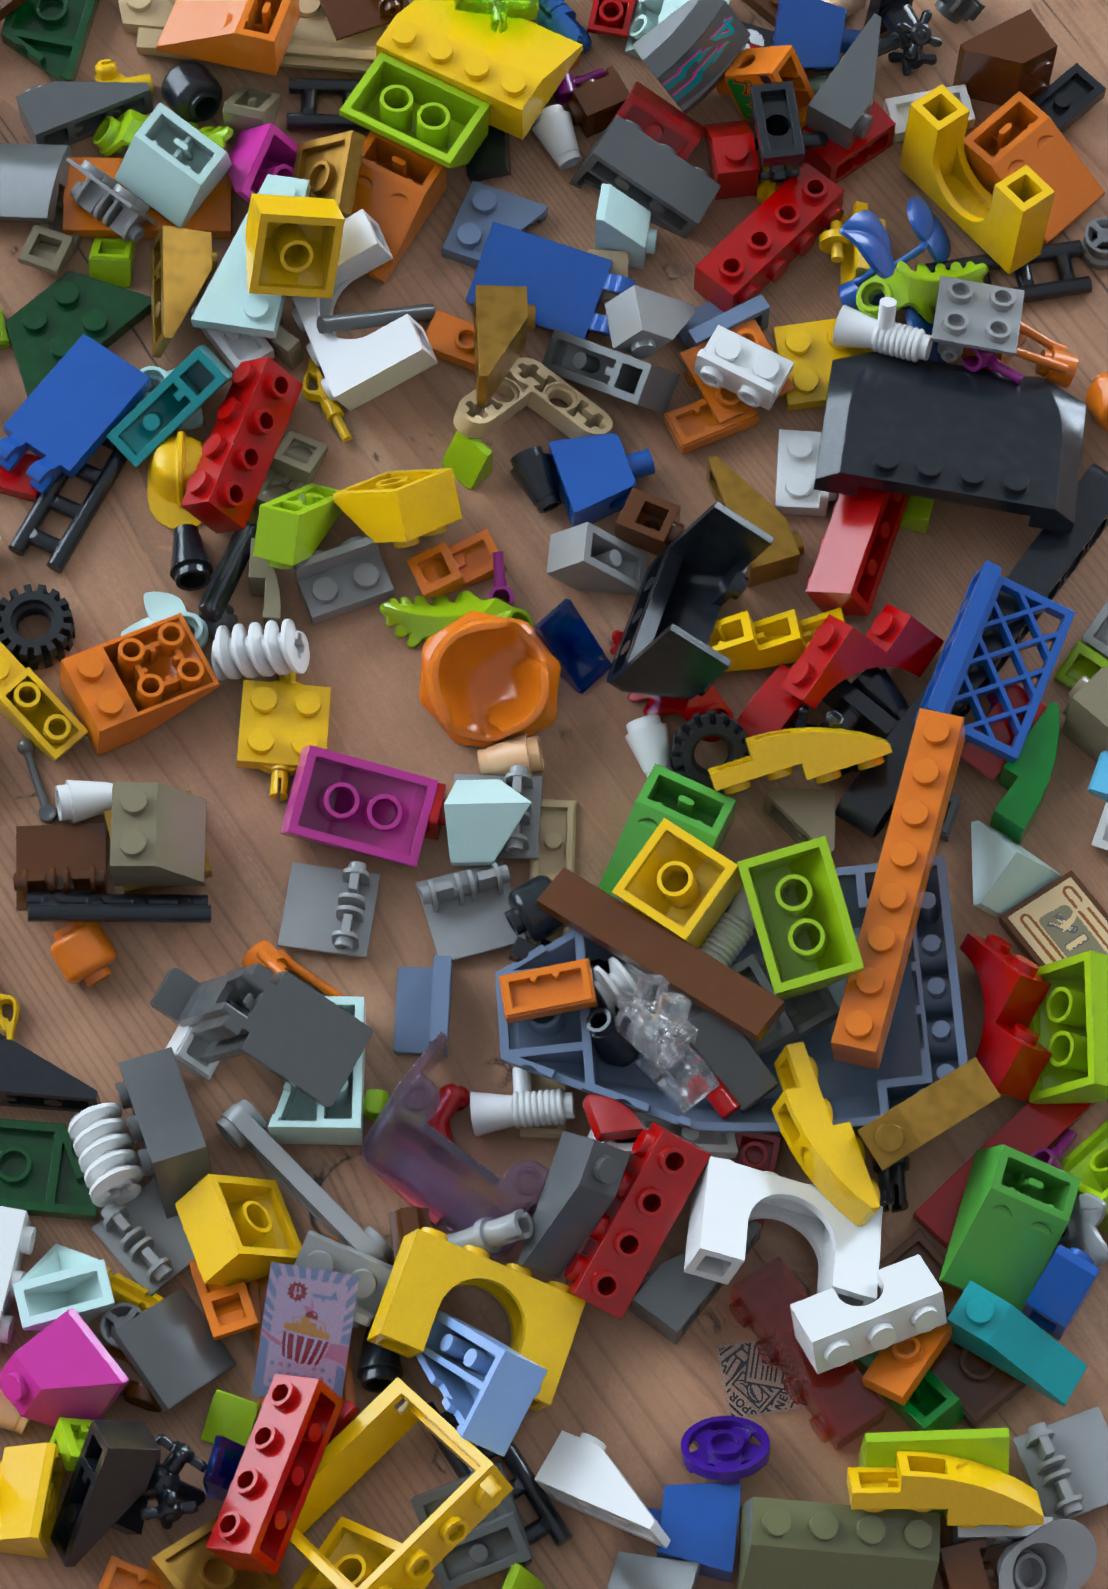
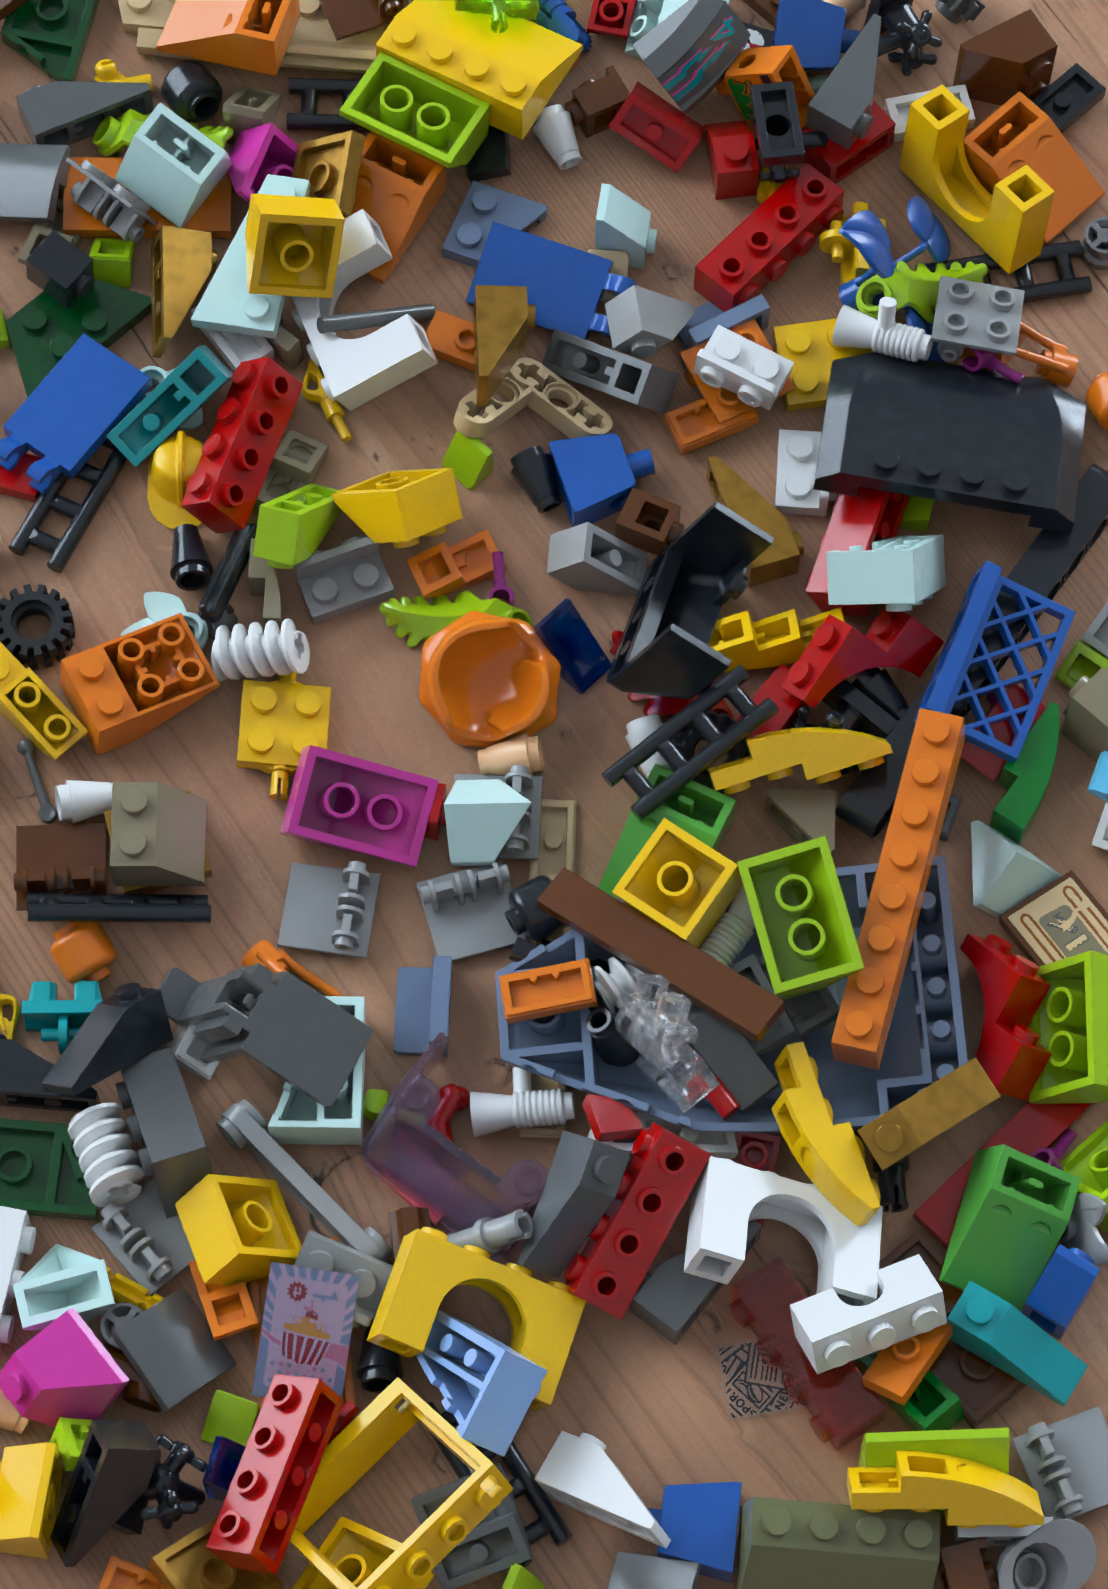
magenta hand [553,68,606,106] -> none
dark grey wedge [569,115,721,239] -> none
dark purple wheel [681,1416,770,1485] -> none
none -> teal hips [21,981,103,1055]
none -> black brick [26,230,95,307]
none -> black slope [42,983,174,1096]
none -> black bar [601,665,779,821]
none -> light aqua wedge [826,535,946,612]

